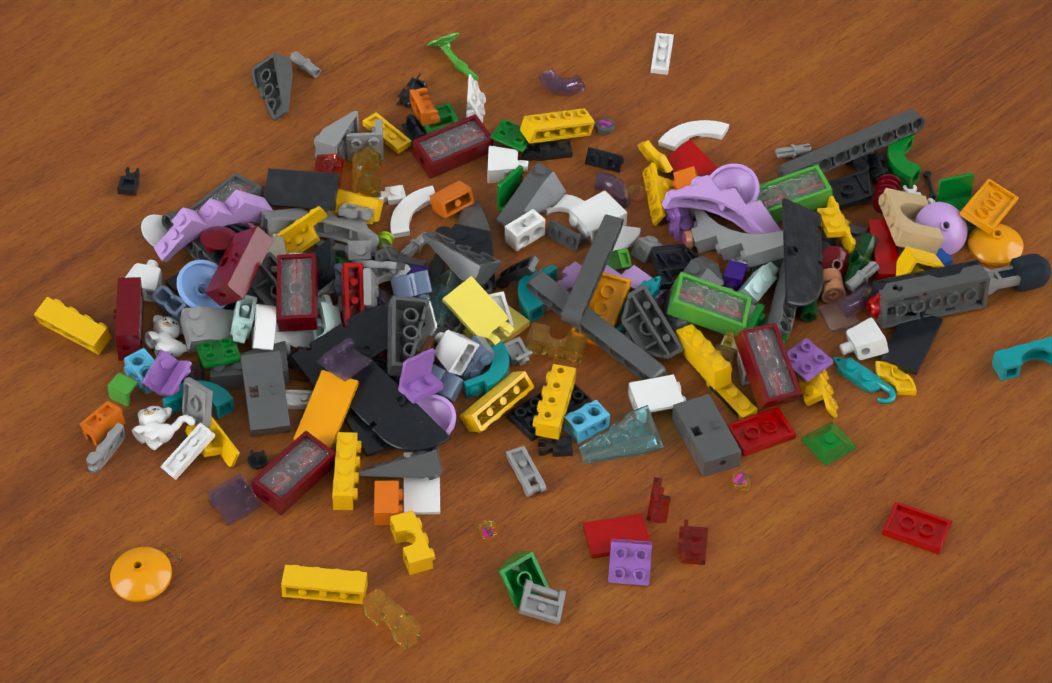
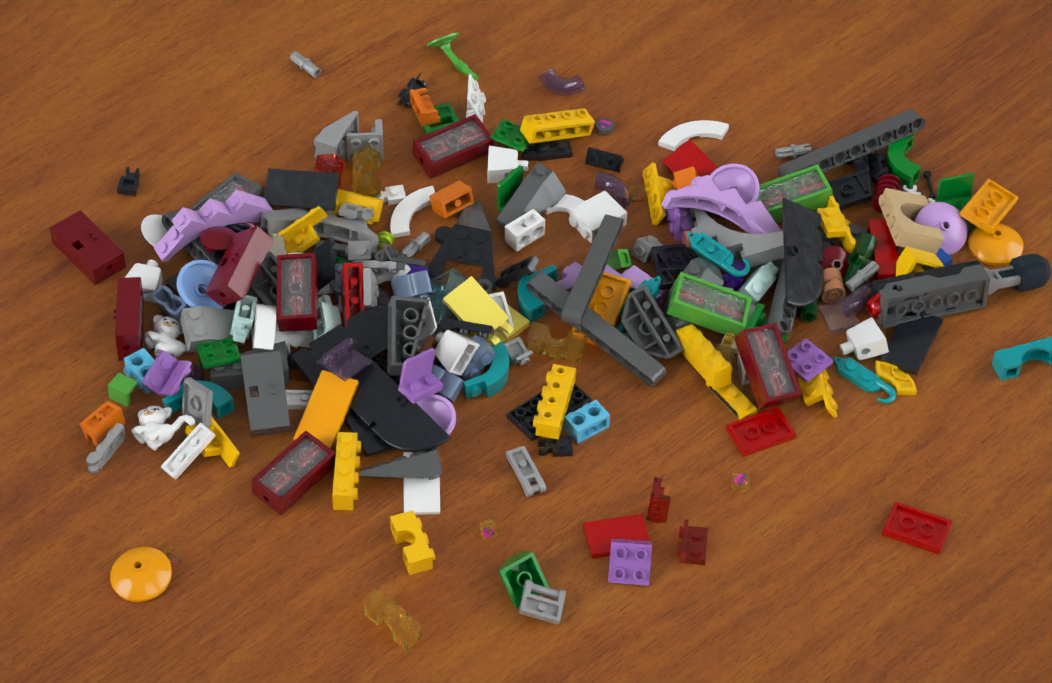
yellow brick [34,297,112,355] -> none
clear purple hinge [207,472,262,526] -> none
black plate [248,450,268,469] -> none
dark grey wedge [251,52,293,121] -> none
yellow brick [281,565,368,604] -> none
yellow plate [363,112,412,154] -> none
orange brick [374,481,403,525] -> none
black hinge [401,114,426,146] -> none
dark grey wedge [422,232,502,285] -> none
yellow brick [459,371,534,433] -> none
dark grey hinge [546,220,585,251] -> none
clear light blue wedge [579,405,664,464] -> none
white tile [613,226,641,251] -> none
white panel [628,374,686,424] -> none
yellow tile [638,140,673,173] -> none
white tile [651,33,674,75] -> none
dark grey brick [672,394,741,477] -> none
green slope [801,421,857,466] -> none
none -> dark red brick [50,210,126,285]
none -> black hinge [439,318,495,338]
none -> teal plate [687,232,750,277]

